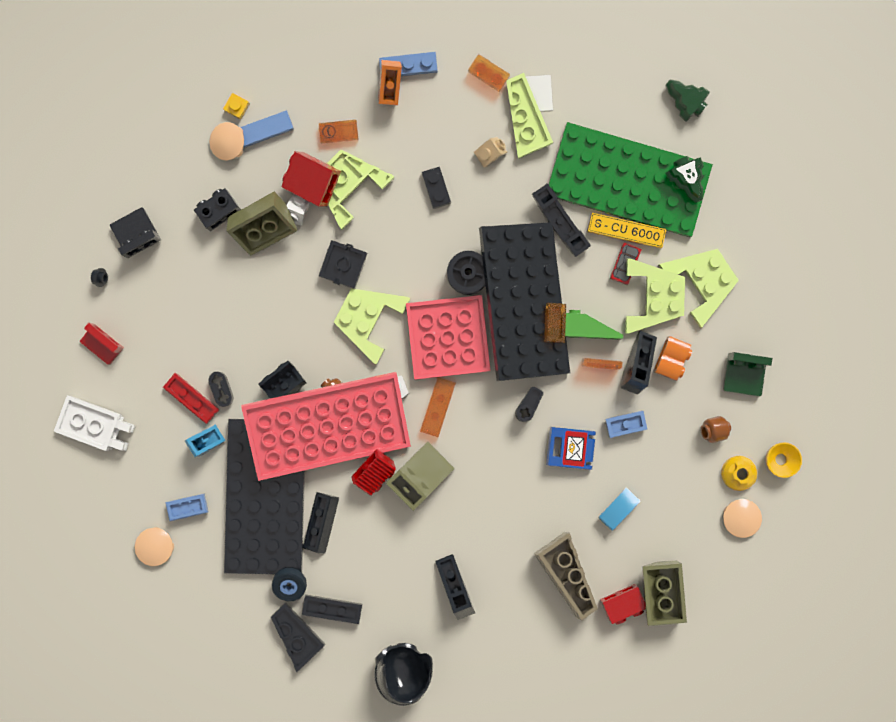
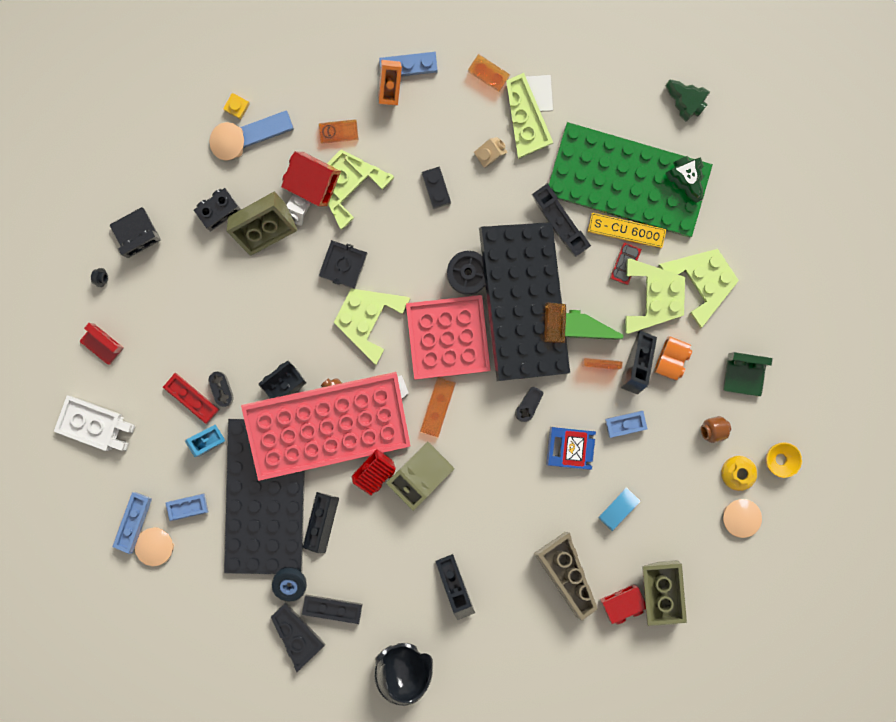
none -> medium blue plate [112,492,152,554]

